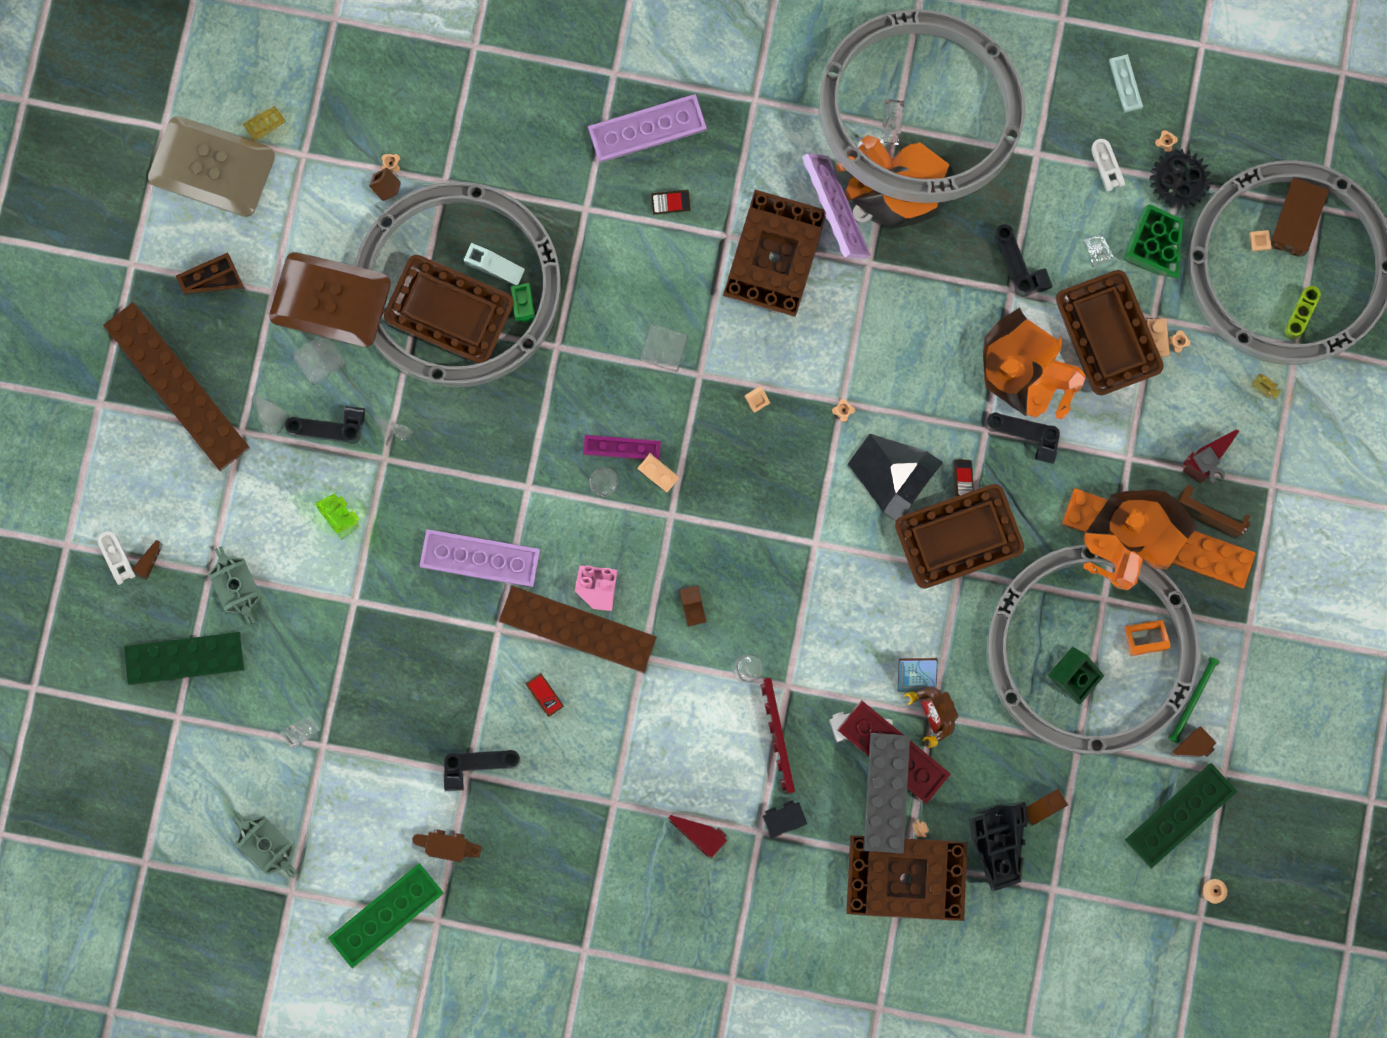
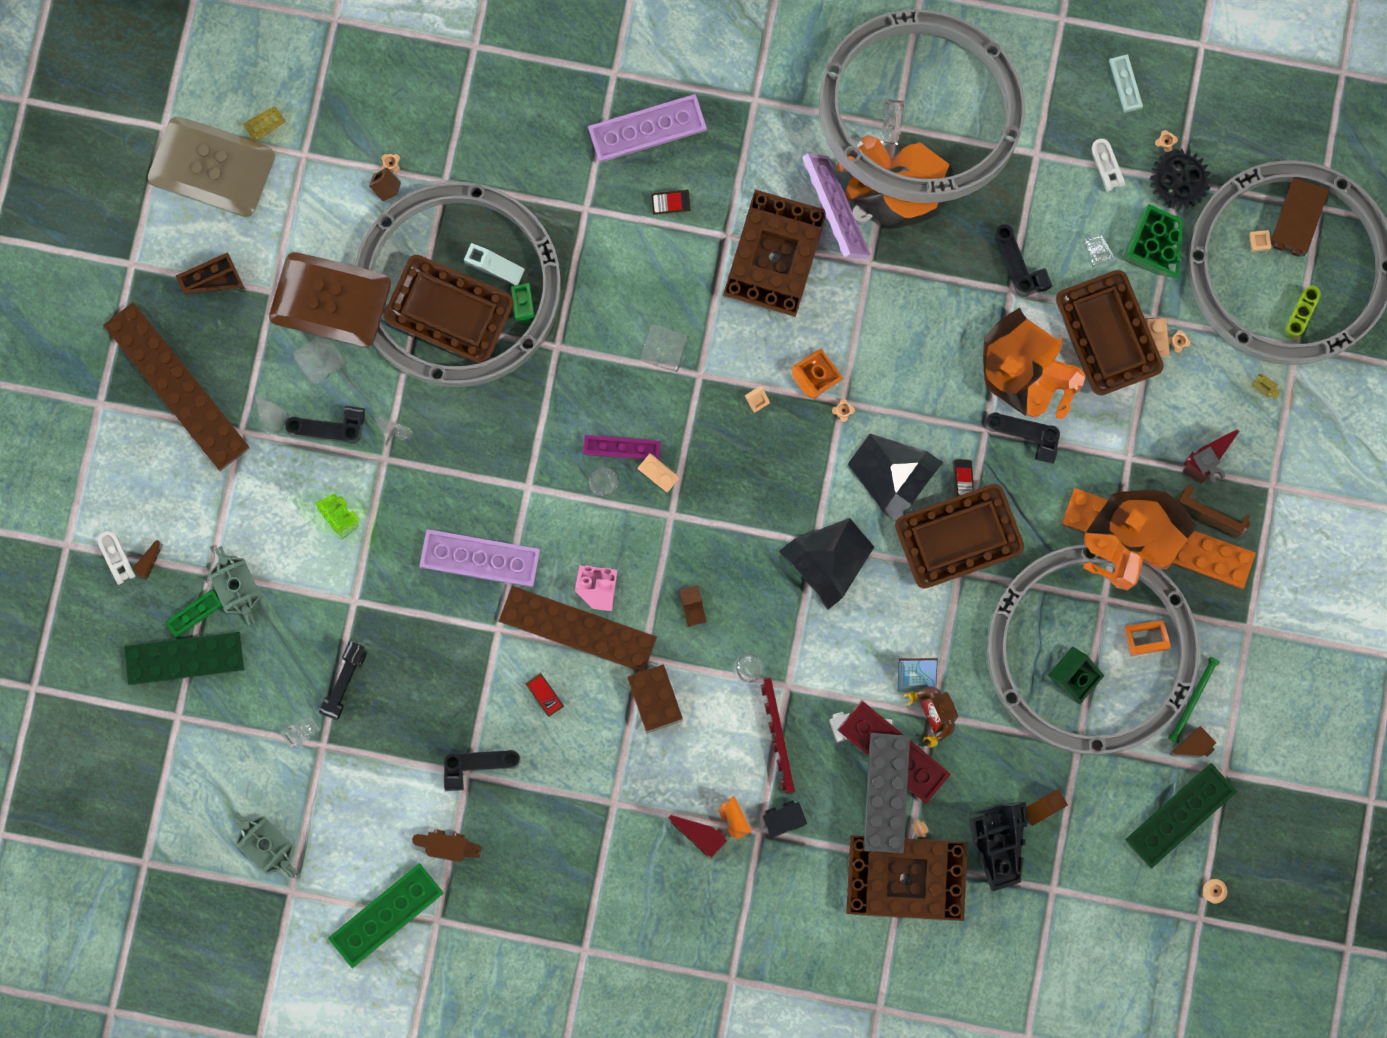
none -> green tile [165,589,223,639]
none -> black piece [319,641,367,721]
none -> reddish brown brick [627,664,683,734]
none -> orange slope [718,796,752,840]
none -> black wedge [779,518,874,610]
none -> orange slope [791,349,844,399]

